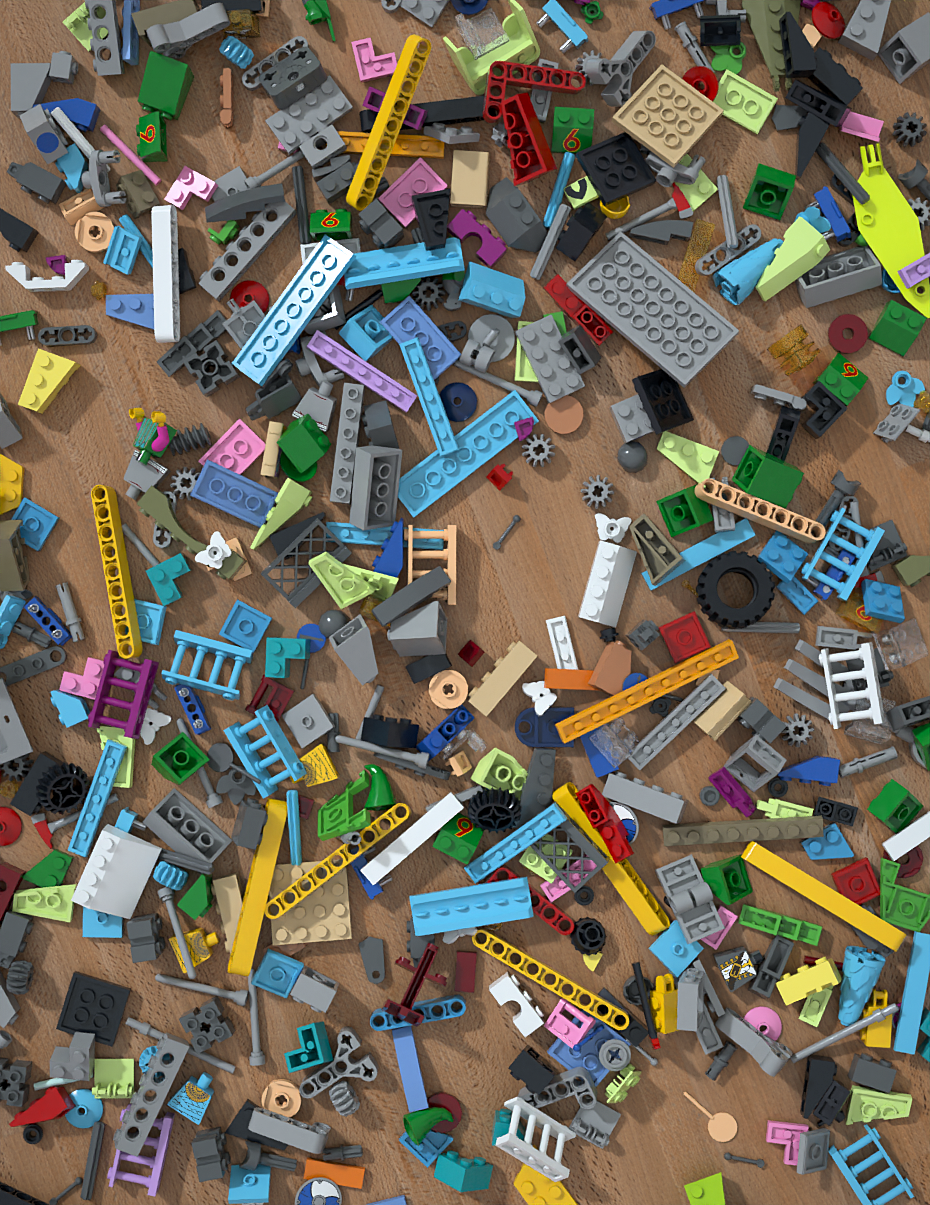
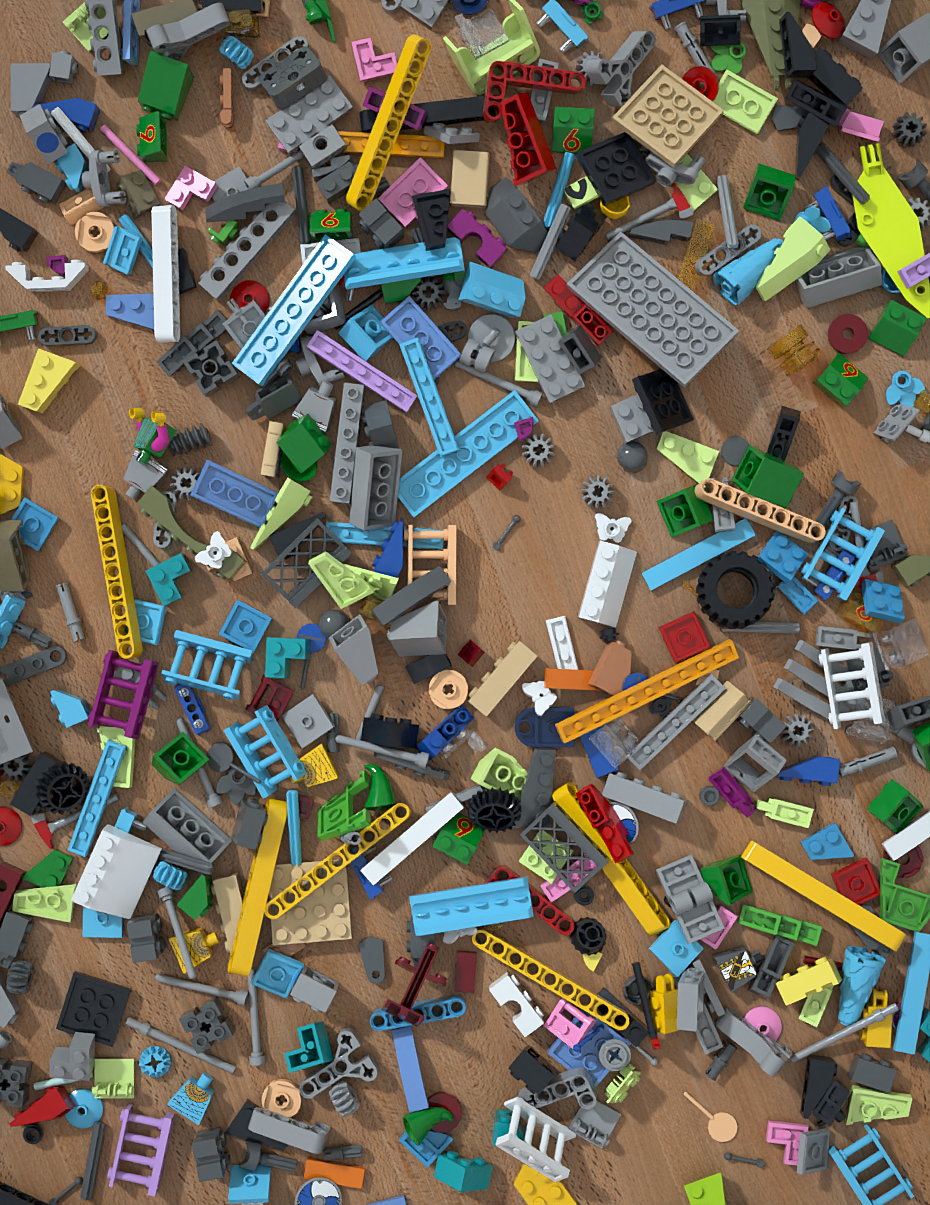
blue piece [24,596,72,646] -> none
bright pink plate [59,657,104,700] -> none
light grey brick [113,1032,190,1157] -> none
white animal [140,708,172,745] -> none
bright pink plate [199,419,266,475] -> none
dark blue dish [439,382,477,422] -> none
light nougat tile [445,751,472,777] -> none
medium azure tile [464,802,567,884] -> none
light grey gear [491,122,508,147] -> none
nougat tile [544,395,584,434] -> none
dark grey hinge [625,620,659,651] -> none
dark tan wedge [629,514,686,586] -> none
dark tan plate [663,815,824,846] -> none
light grey hinge [750,384,807,411] -> none
black plate [768,777,788,797] -> none
black brick [801,381,848,439] -> none
black slope [813,797,858,827] -> none

